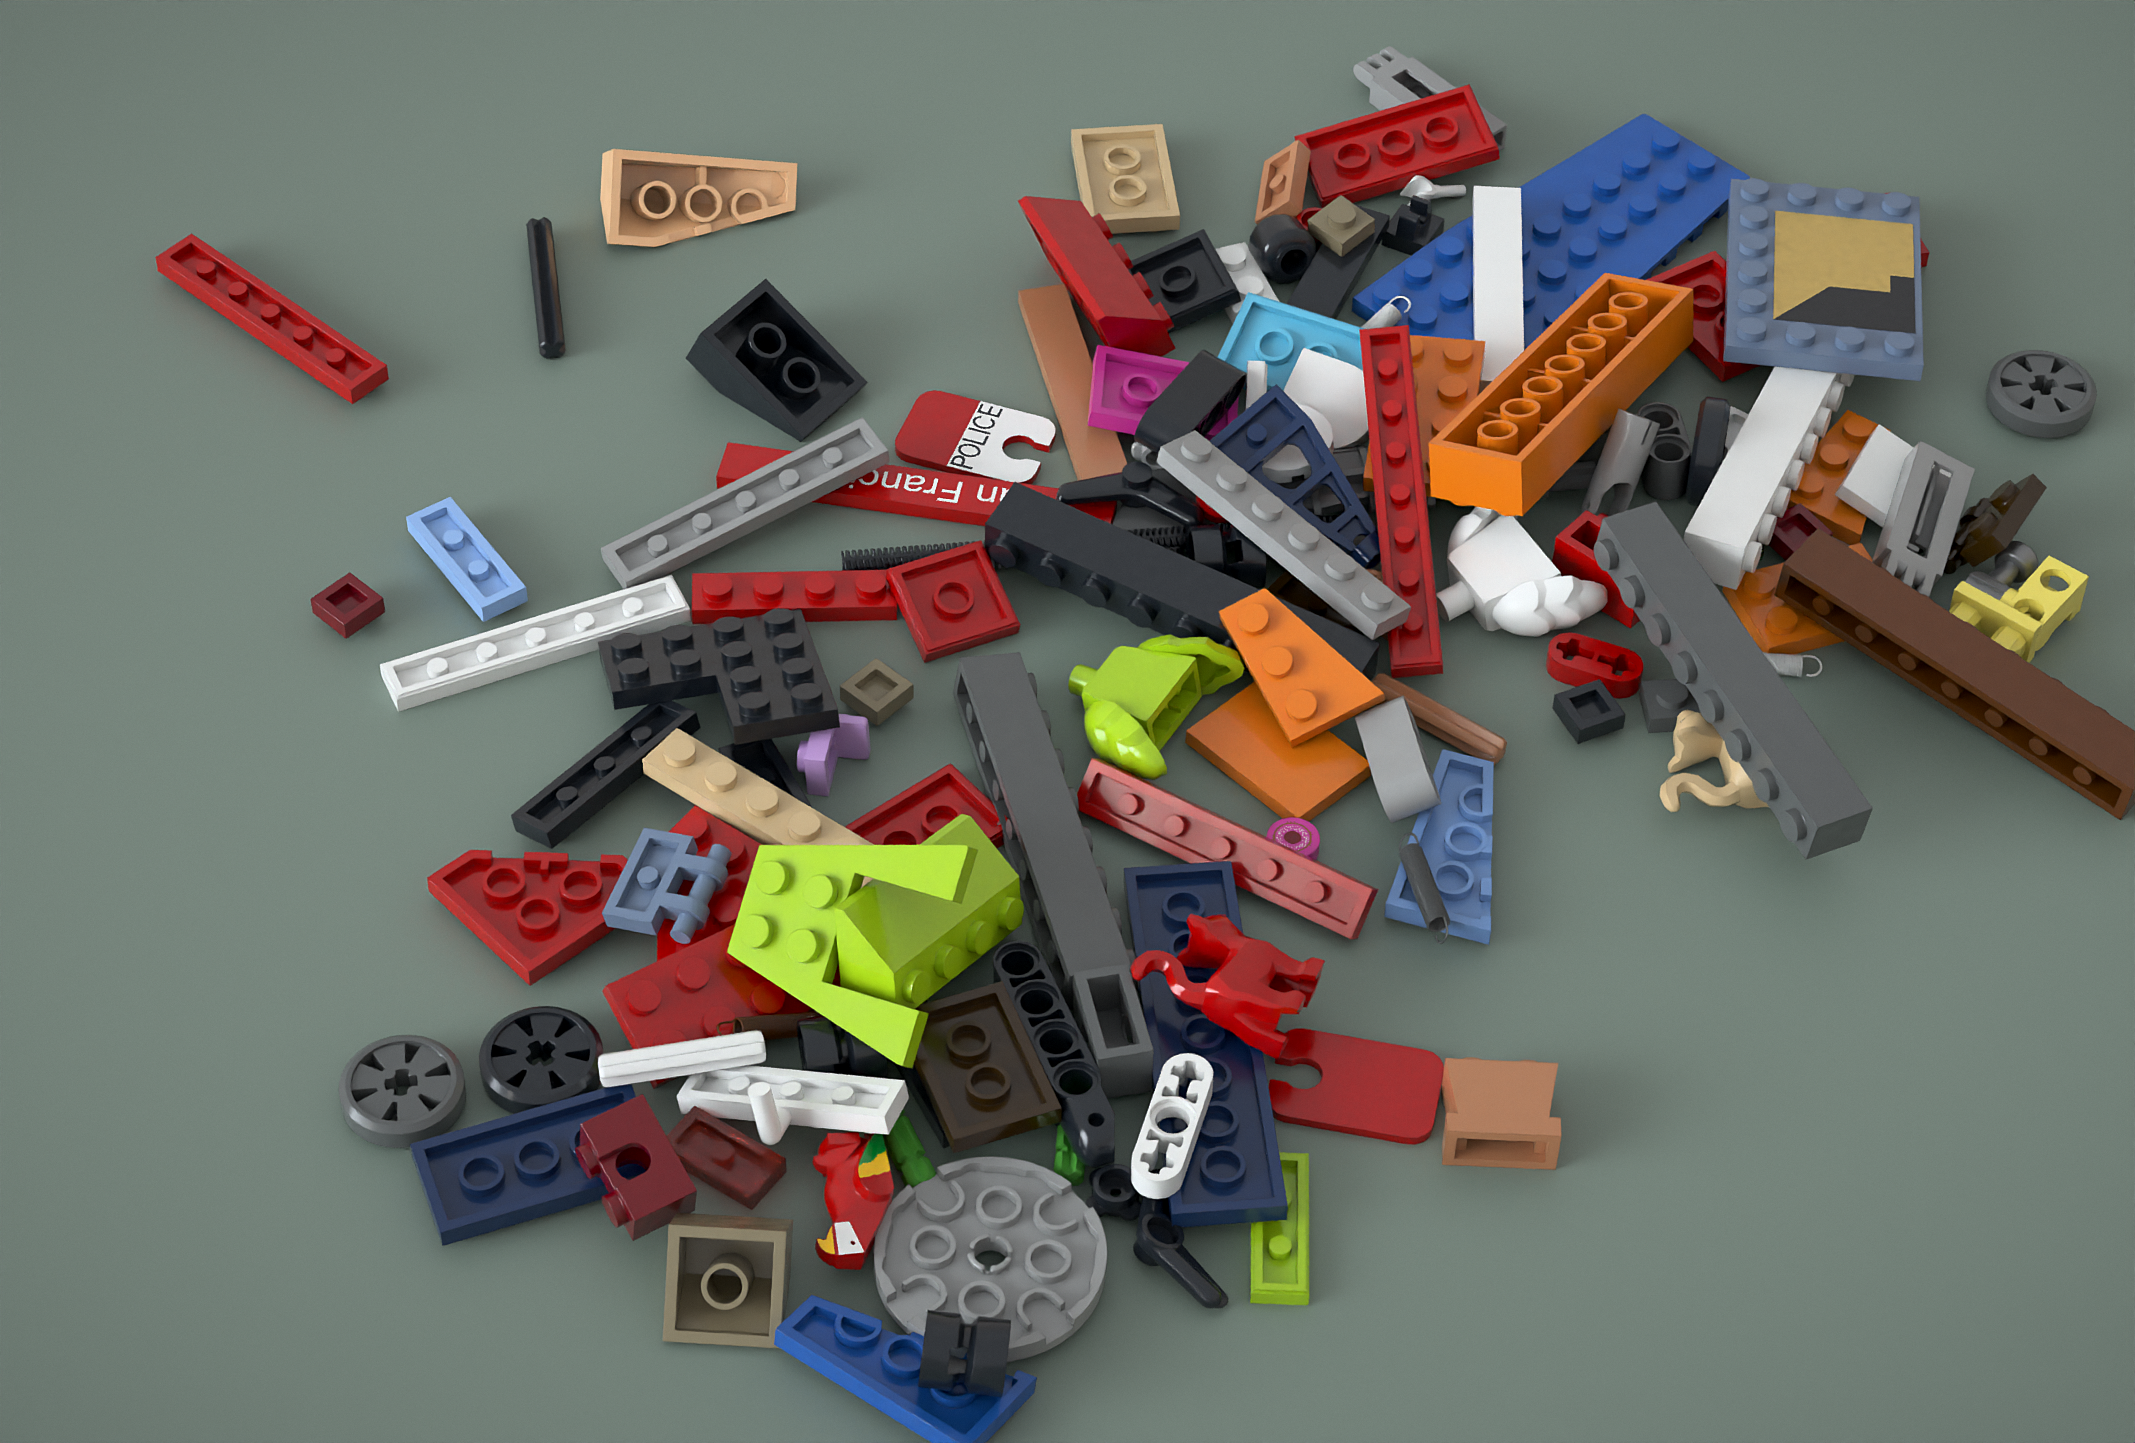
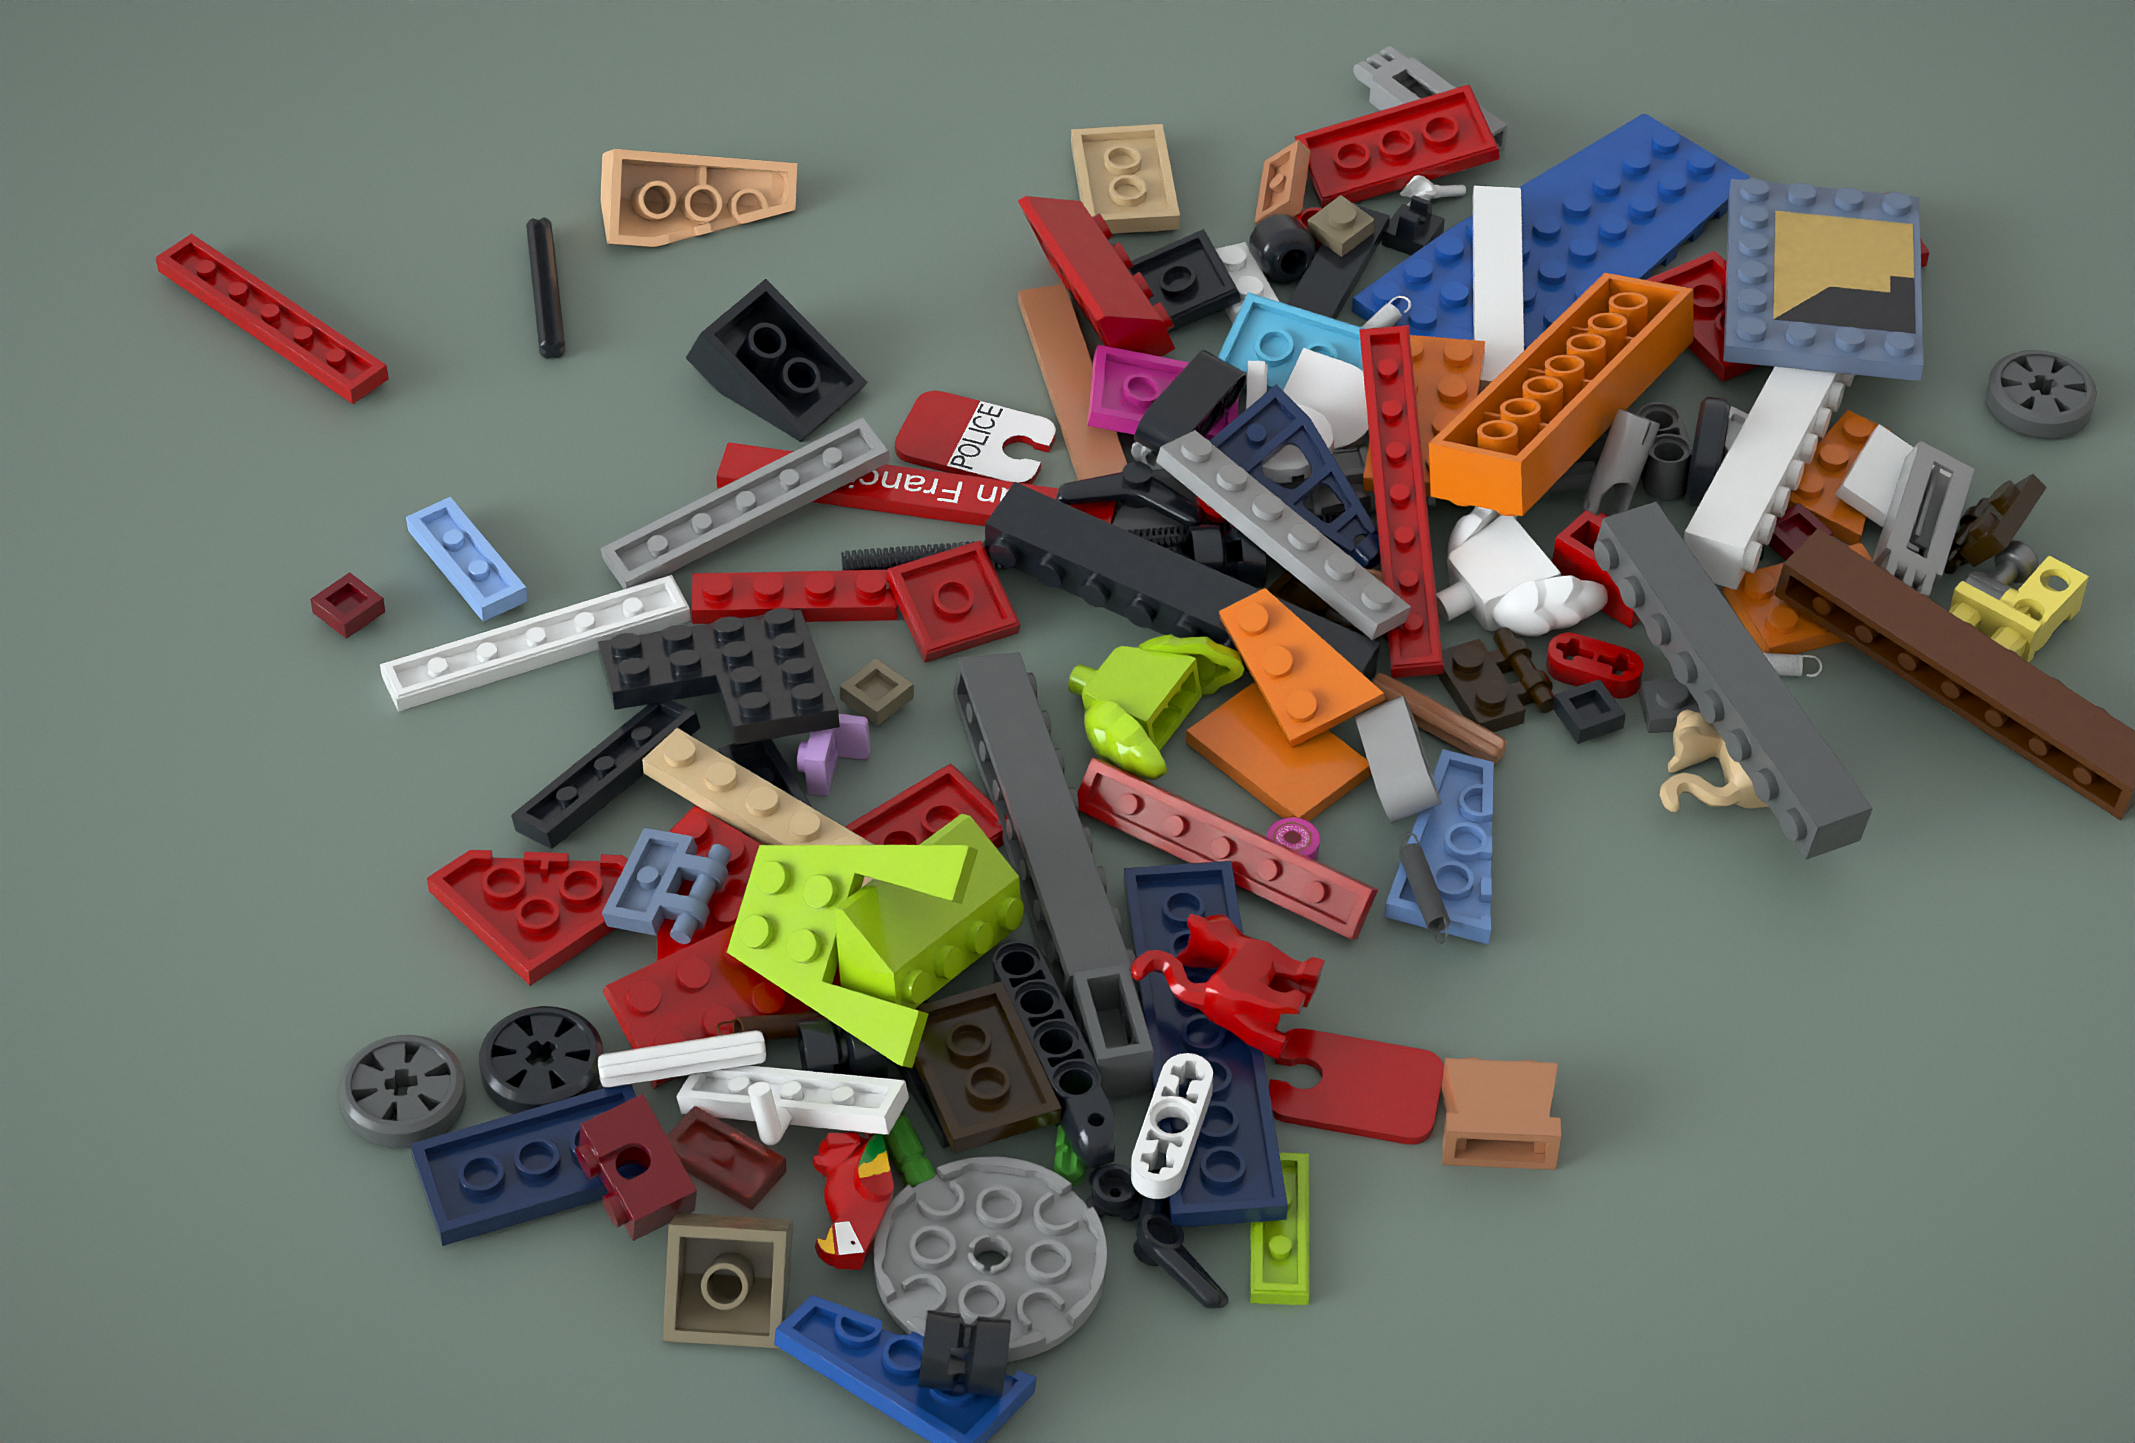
none -> dark brown plate [1437,627,1554,732]

